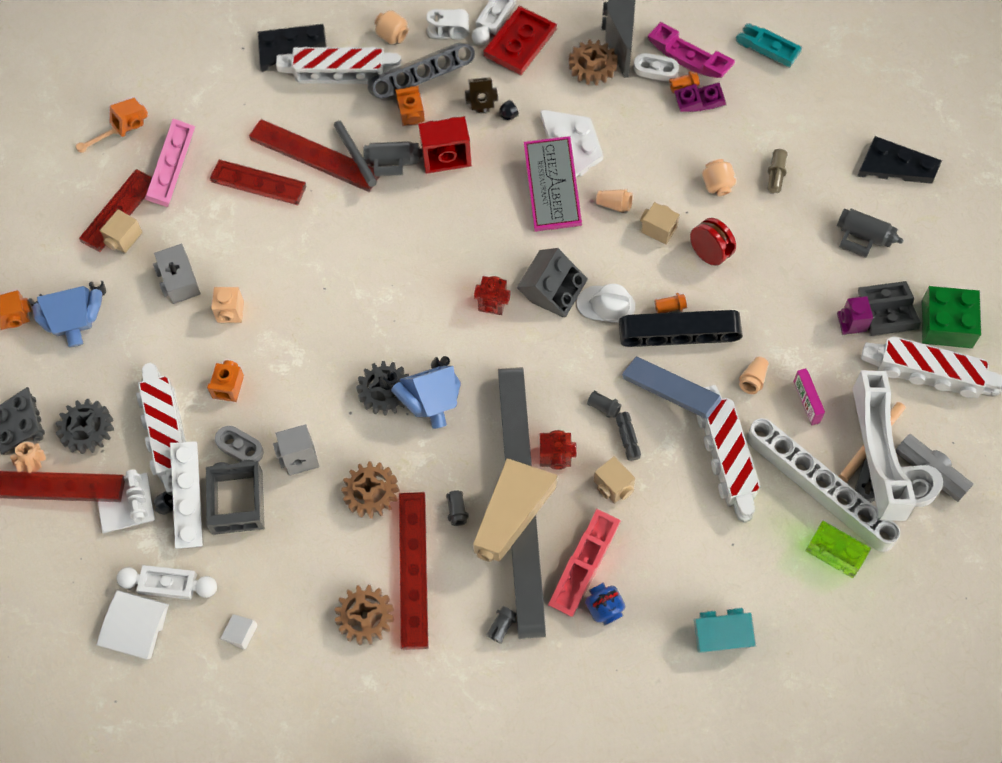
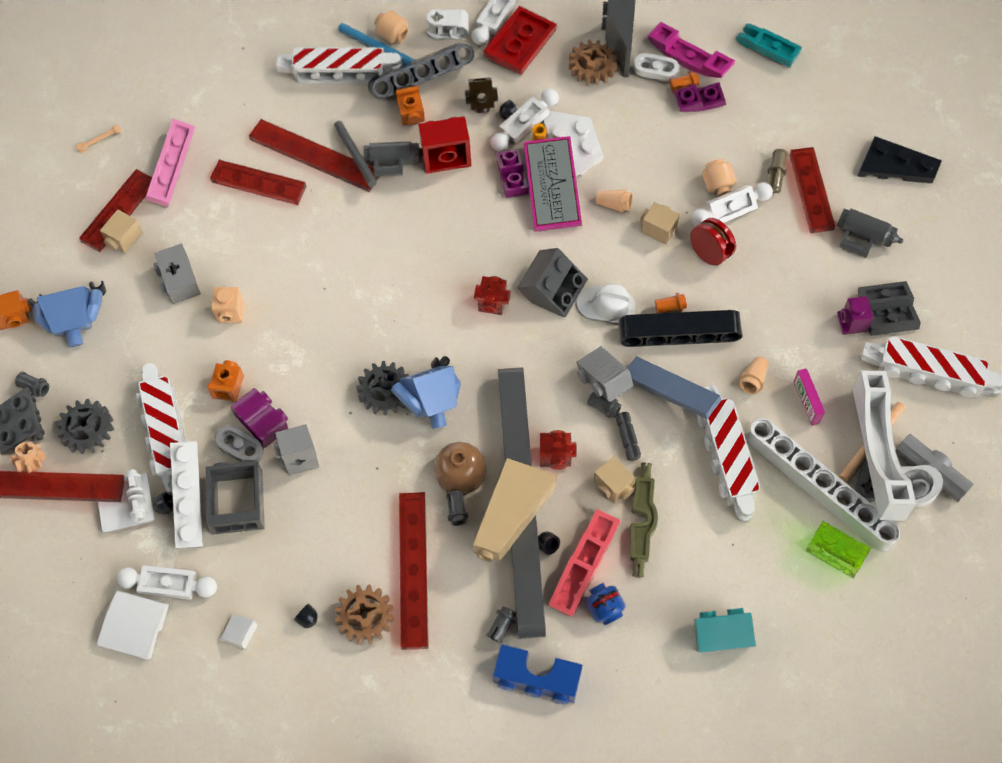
orange brick [109,98,148,137] -> none
black wing [258,24,326,72] -> none
medium nougat gear [341,461,399,519] -> none
green brick [922,286,981,348] -> none
none -> dark grey pin [15,372,50,397]
none -> magenta brick [230,388,288,448]
none -> black hinge [294,604,318,628]
none -> dark azure bar [338,23,415,64]
none -> medium nougat cylinder [434,442,486,495]
none -> white plate [490,88,559,152]
none -> blue arch [493,644,583,705]
none -> magenta slope [496,149,529,198]
none -> light orange pin [530,124,547,141]
none -> black hinge [538,531,560,555]
none -> light grey brick [576,346,633,402]
none -> olive piece [630,462,658,578]
none -> white plate [691,182,773,227]
none -> clear red tile [789,147,835,233]

